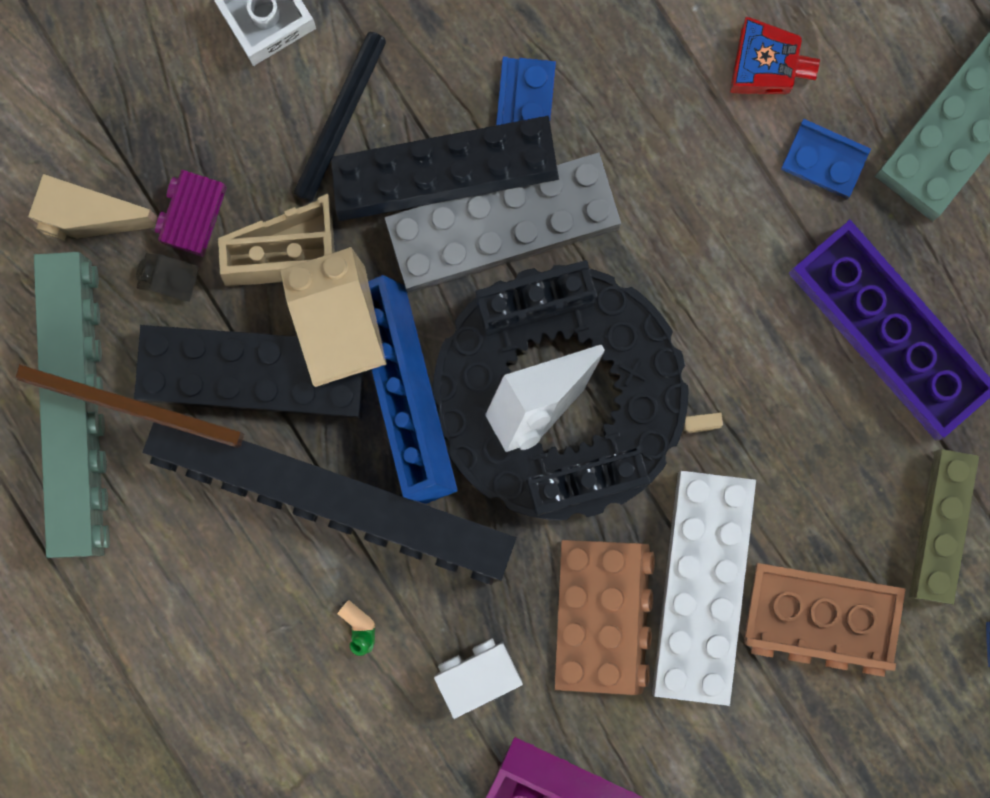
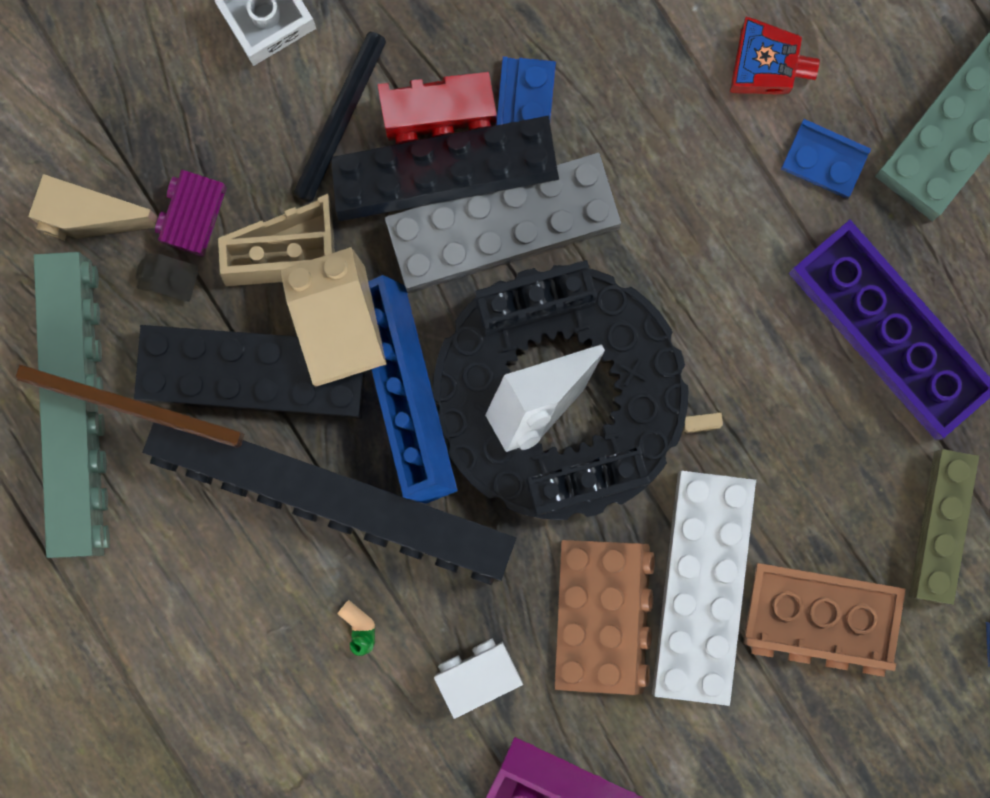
none -> wedge [377,72,497,144]

